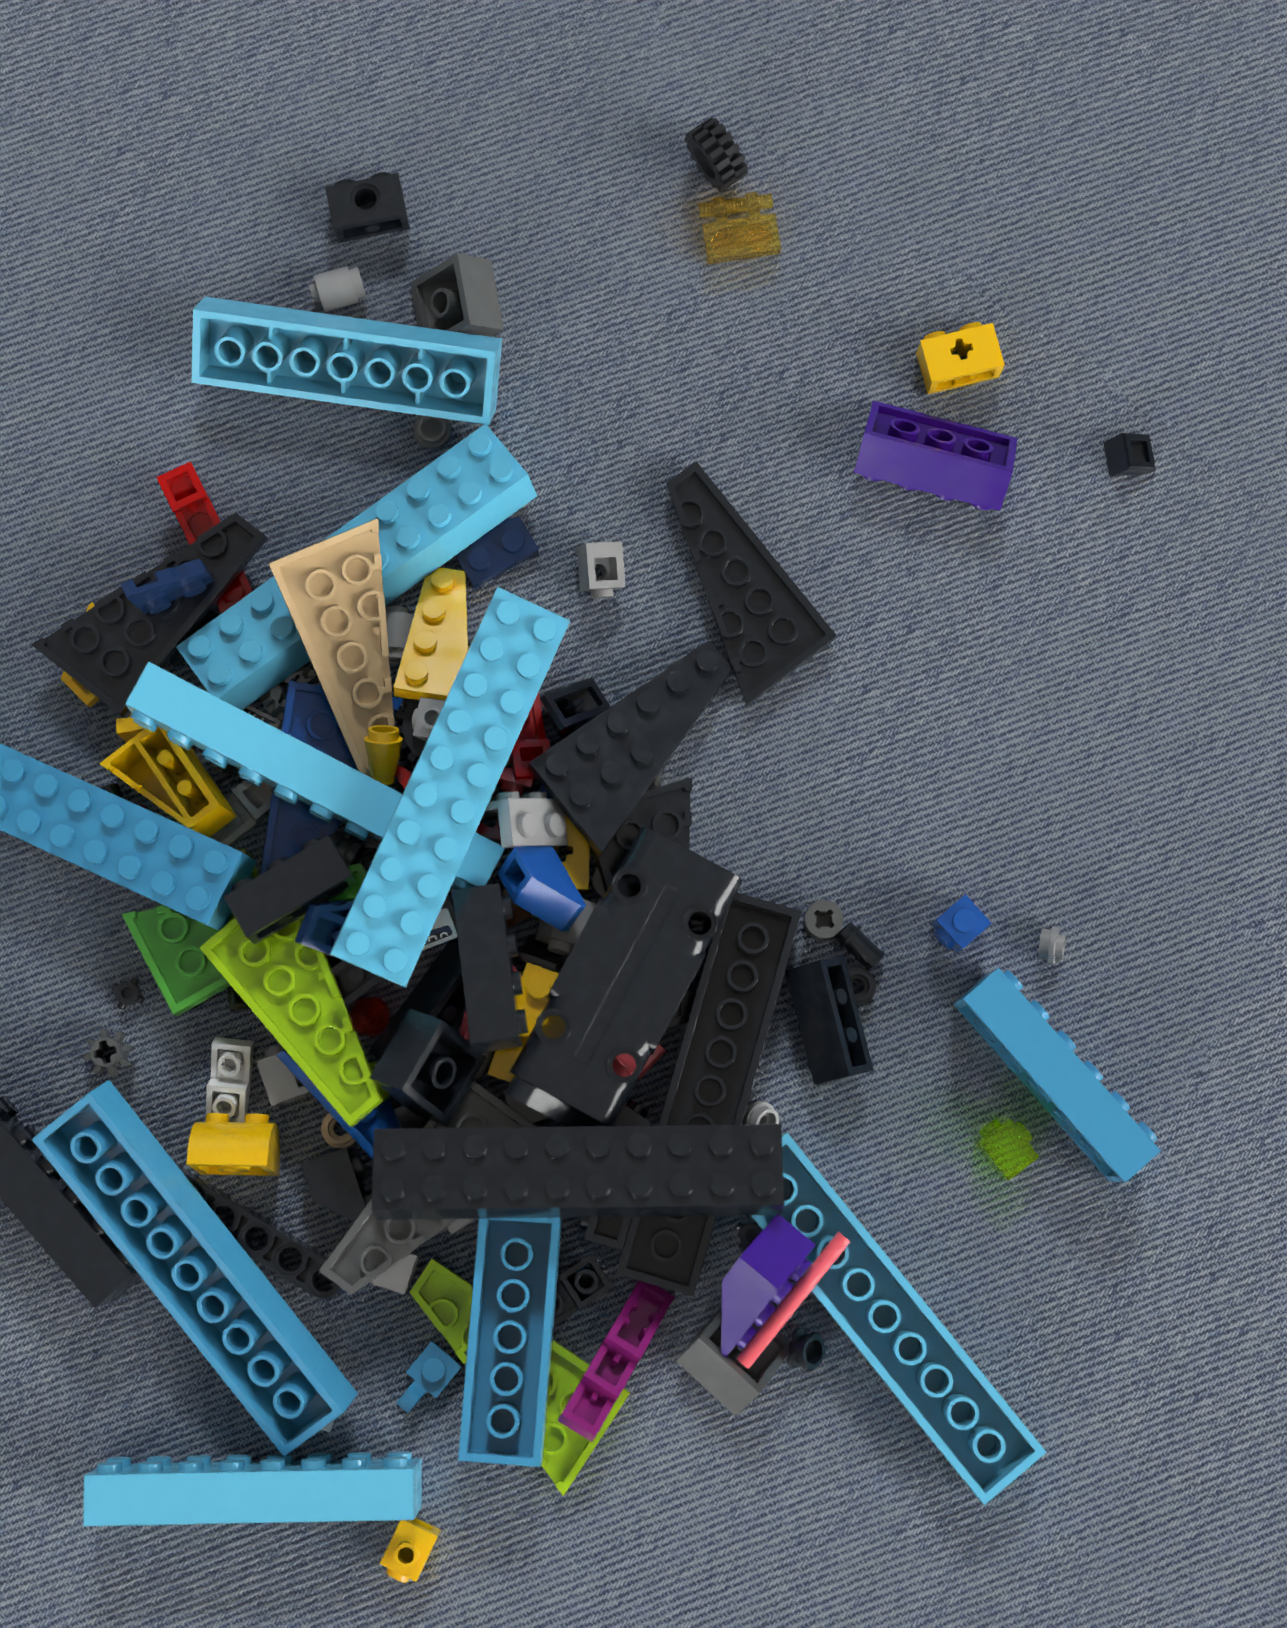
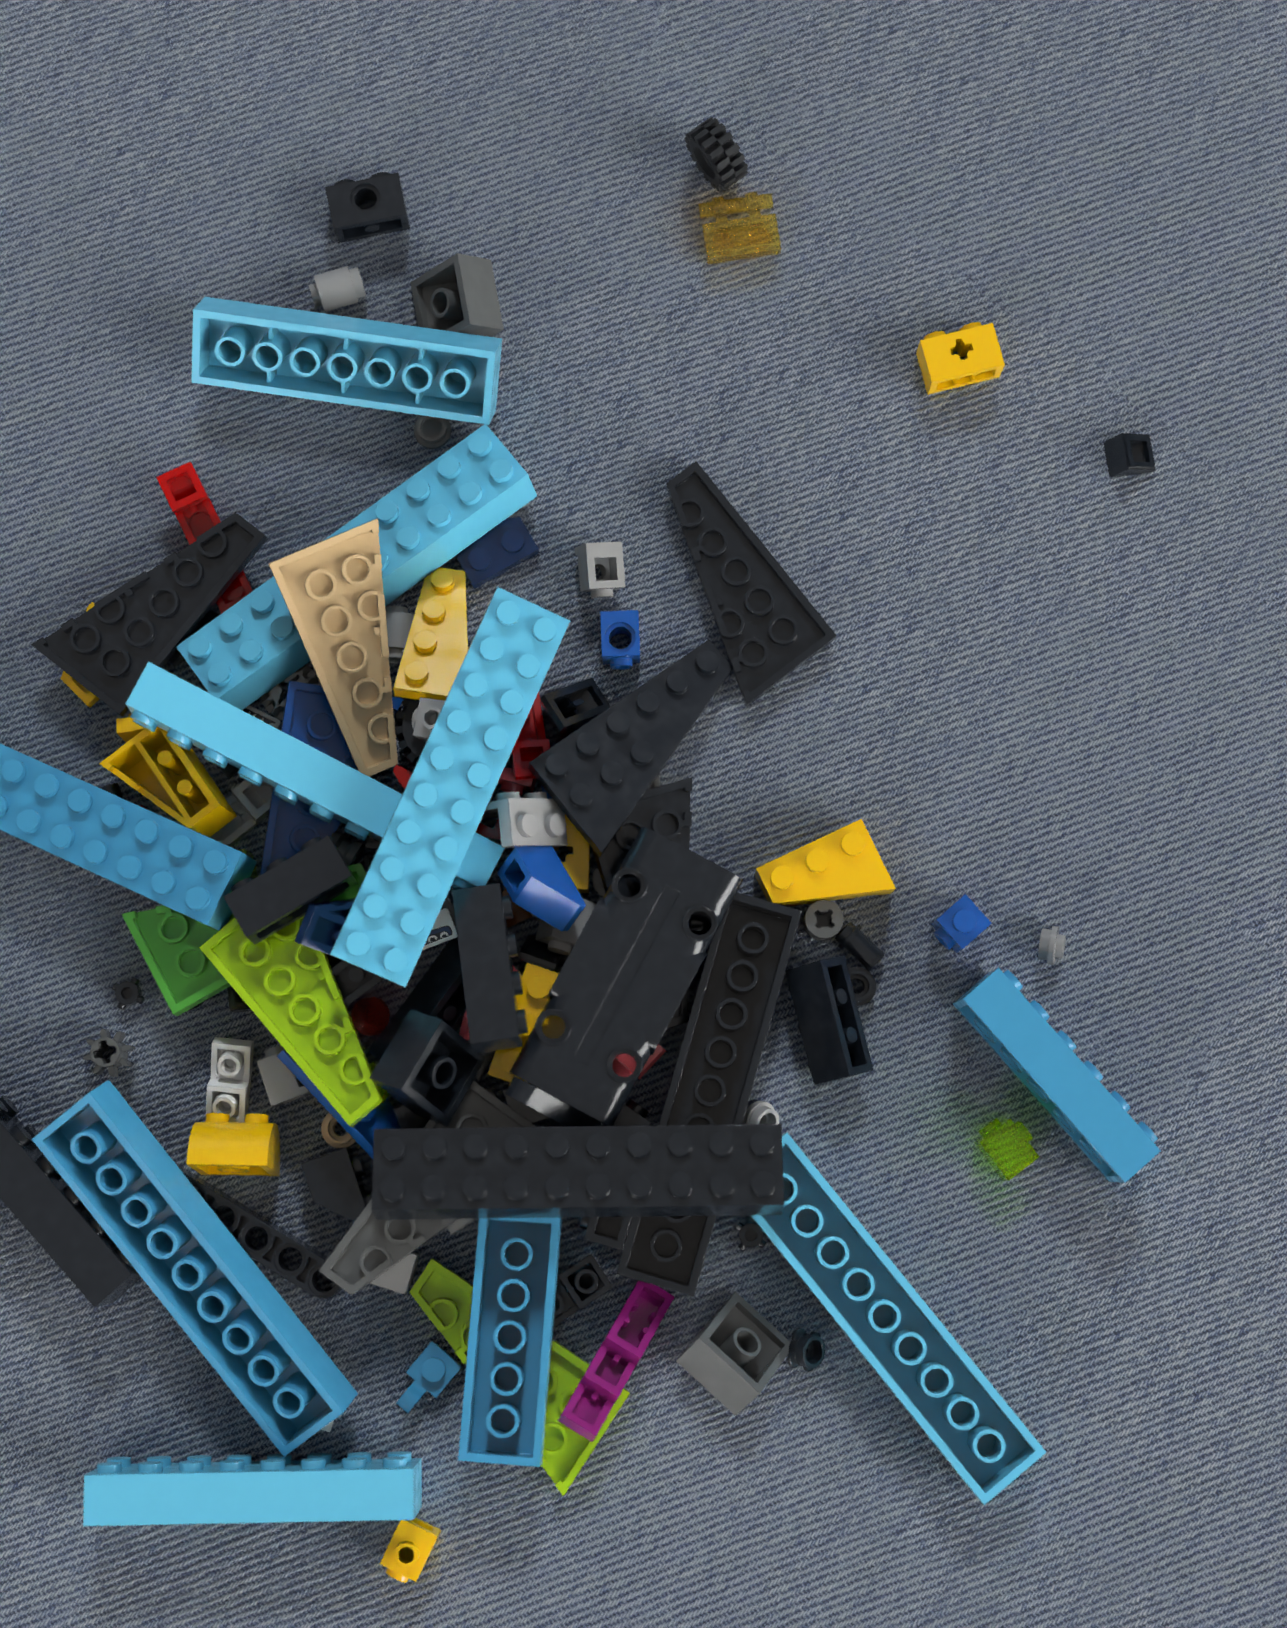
dark blue wing [120,558,214,614] -> none
yellow cone [364,725,403,785] -> none
dark purple slope [721,1214,815,1358] -> none
coral bar [736,1231,851,1369] -> none
dark purple slope [854,400,1018,511] -> none
none -> blue brick [600,610,640,670]
none -> yellow wedge [754,819,896,907]

